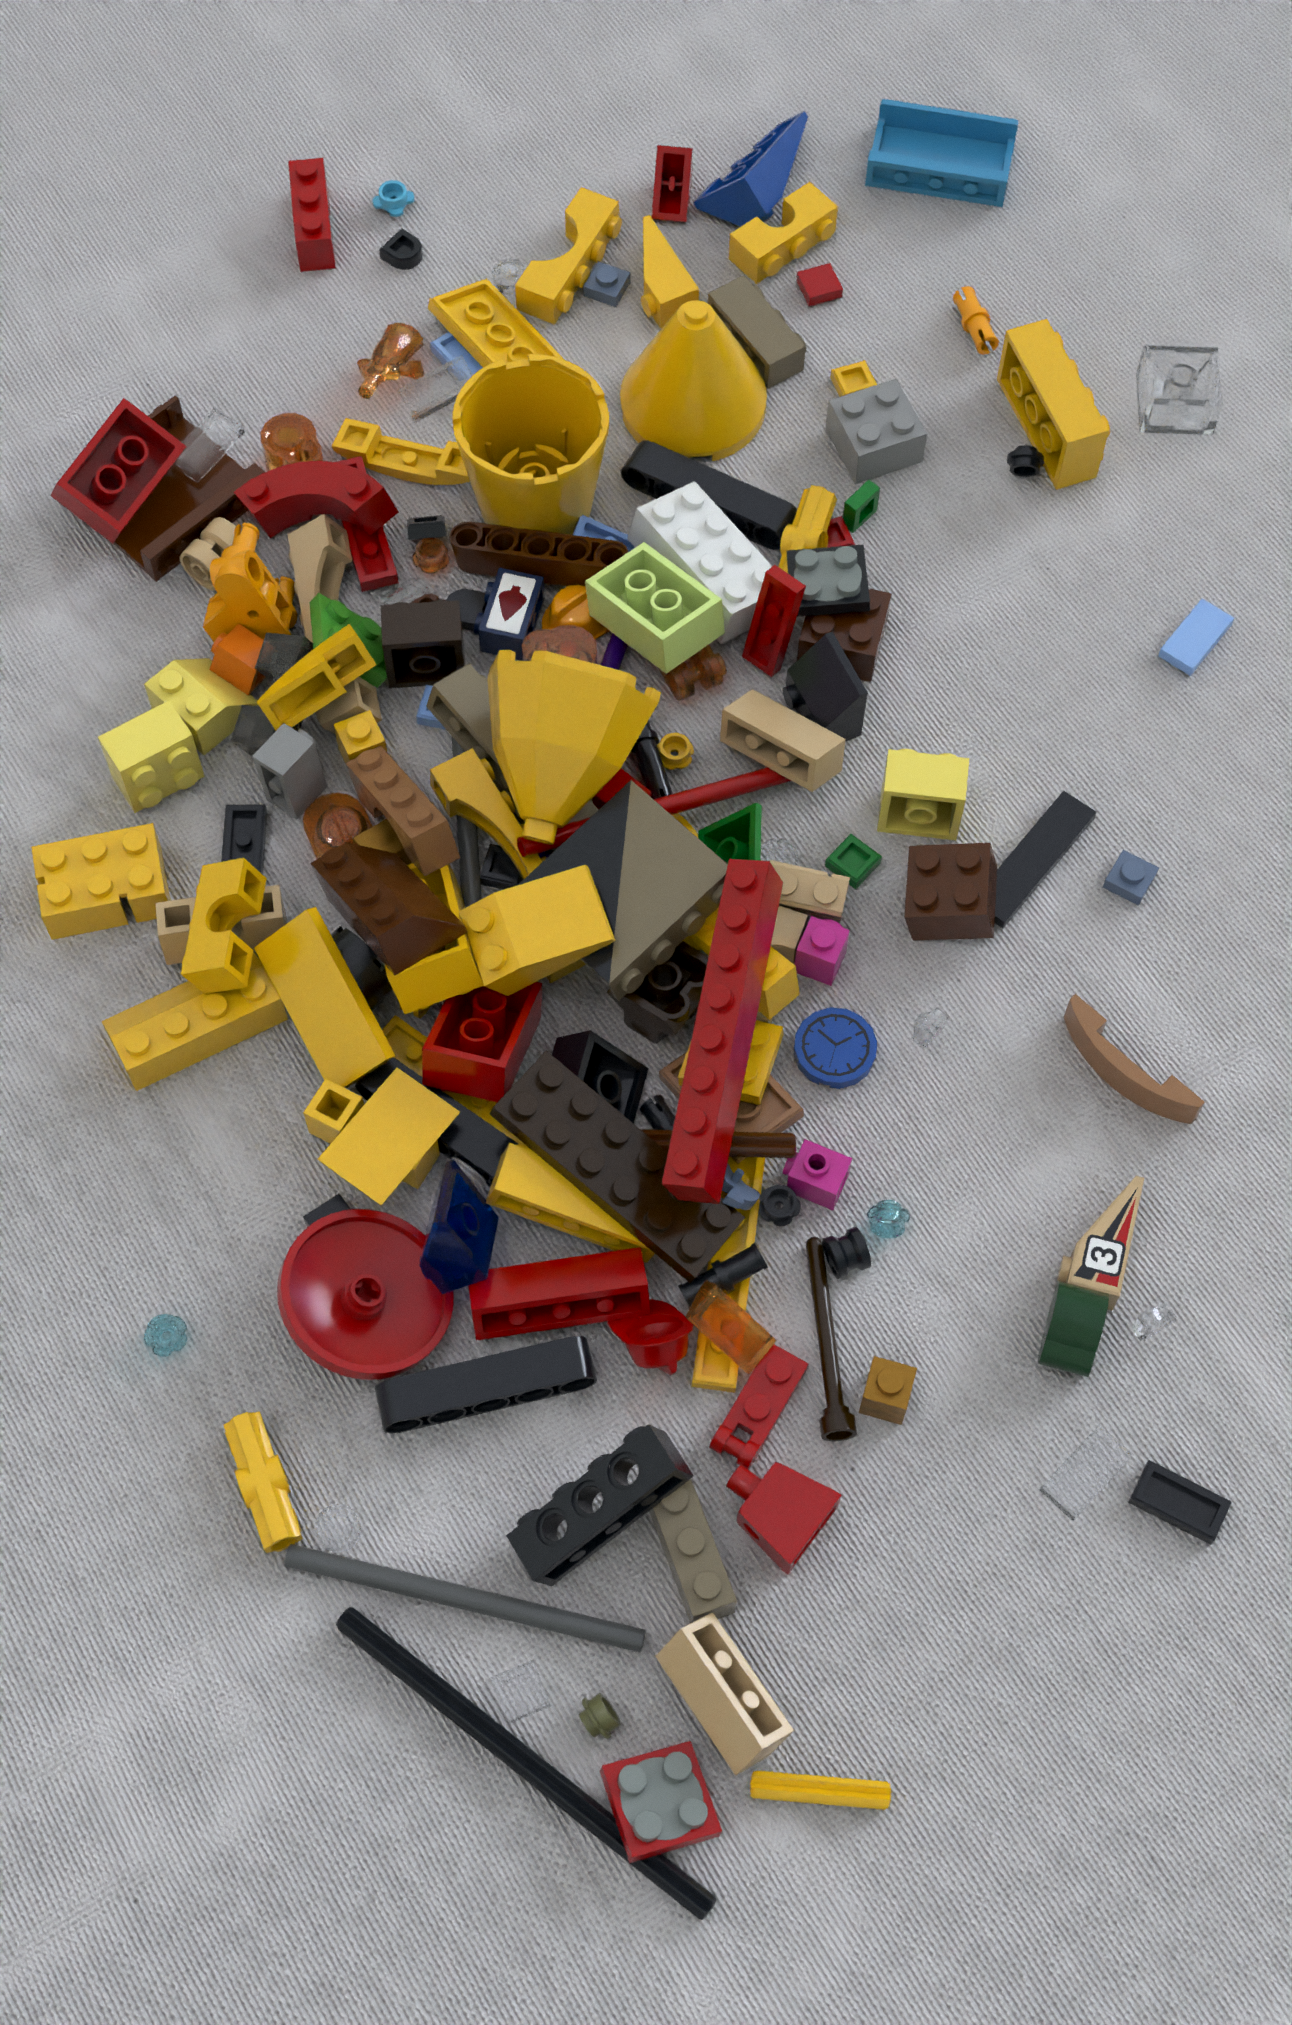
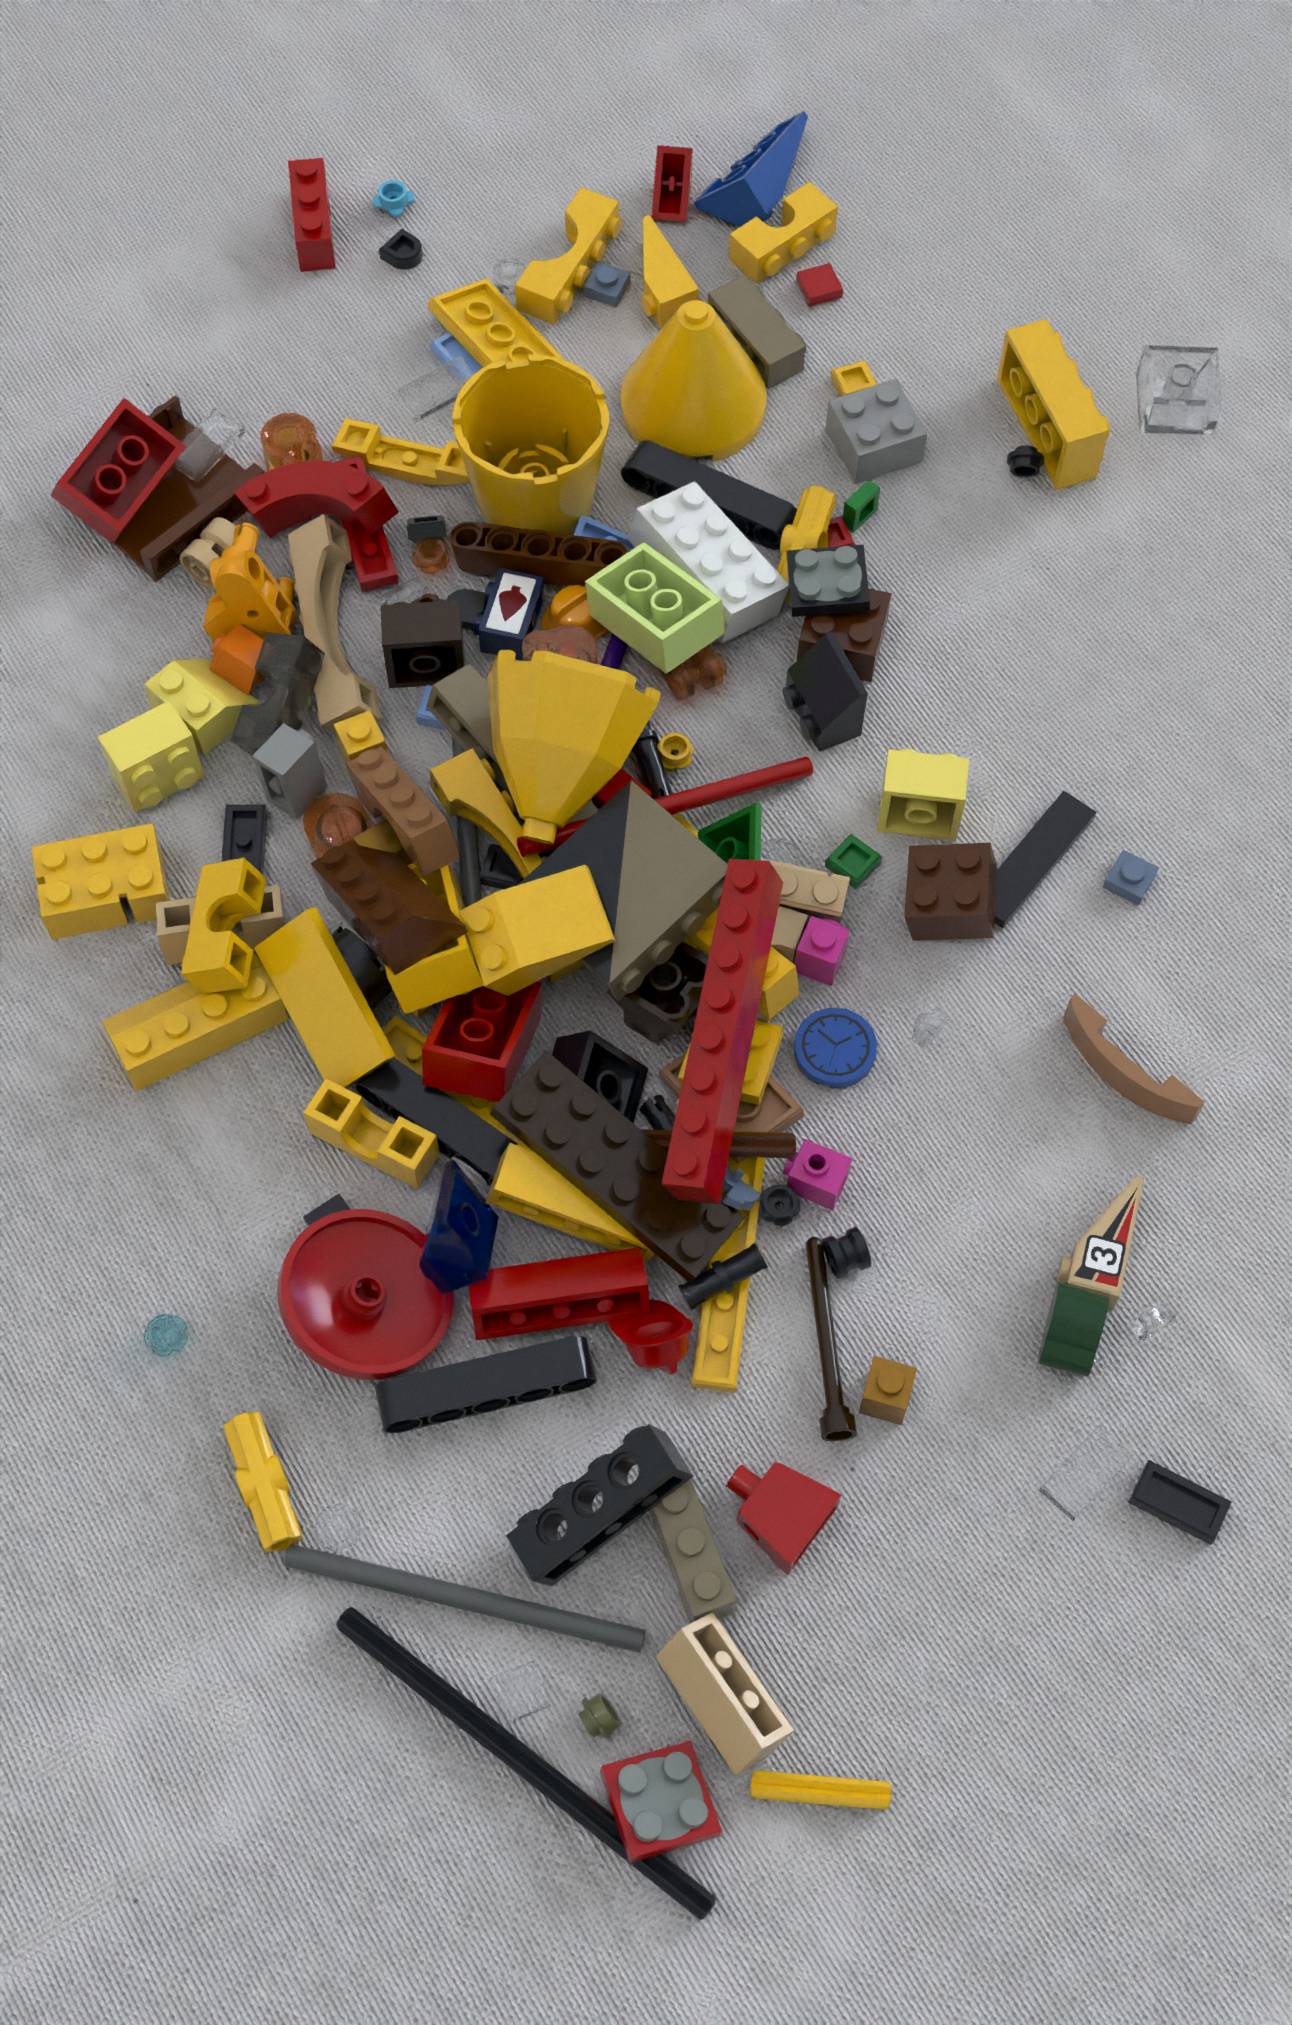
yellow slope [256,624,377,730] -> none
bright green plate [310,593,387,688] -> none
yellow sticker [317,1067,460,1205] -> none
clear orange piece [357,323,425,399] -> none
clear orange slope [685,1280,777,1375] -> none
red plate [709,1342,809,1469] -> none
tan brick [720,689,846,792] -> none
red plate [742,565,806,677] -> none
dark azure panel [865,99,1018,207] -> none
clear light blue plate [867,1200,910,1238] -> none
light orange pin [953,286,999,355] -> none
light blue tile [1158,598,1234,676] -> none

